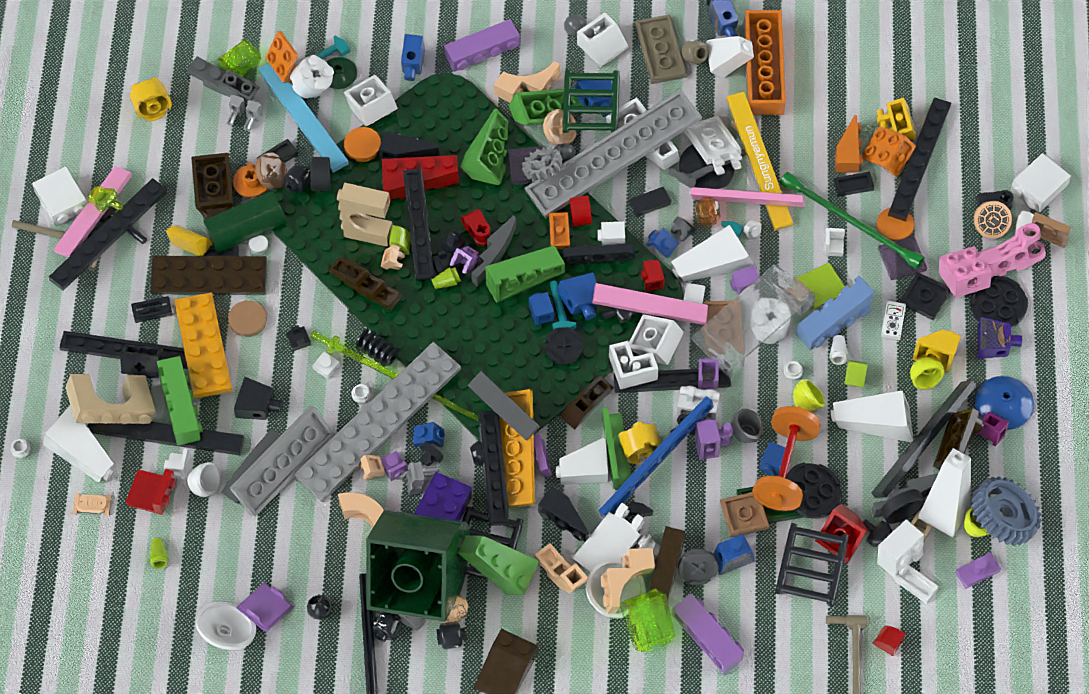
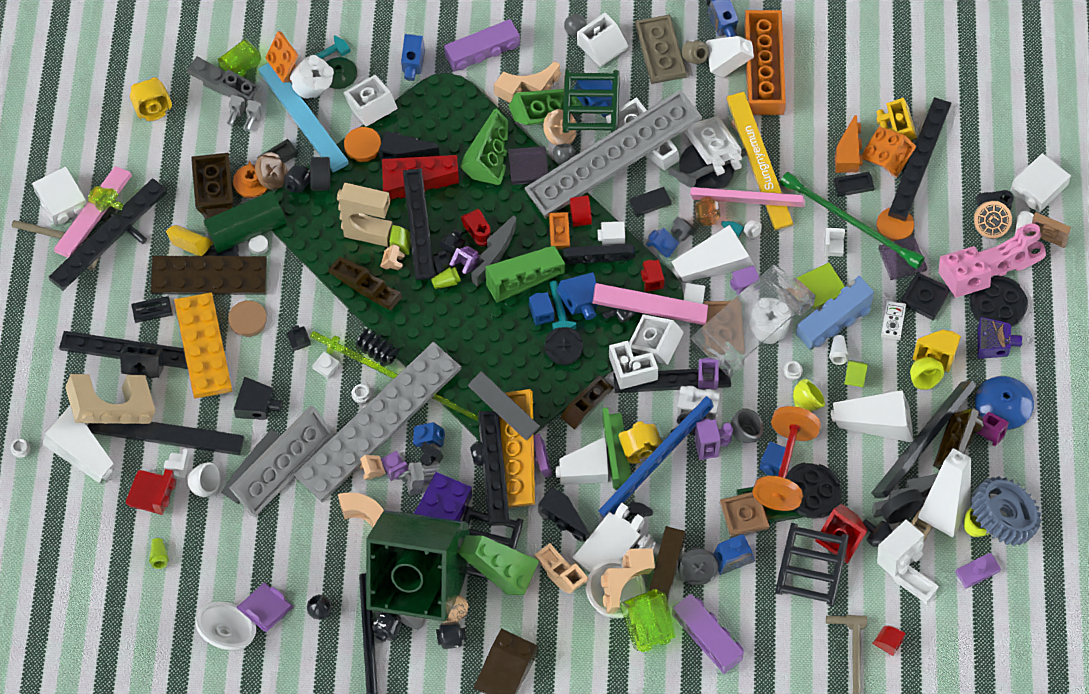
light nougat piece [73,493,112,516] -> none
bright green wedge [157,356,203,446] -> none
light grey gear [522,147,563,182] -> none

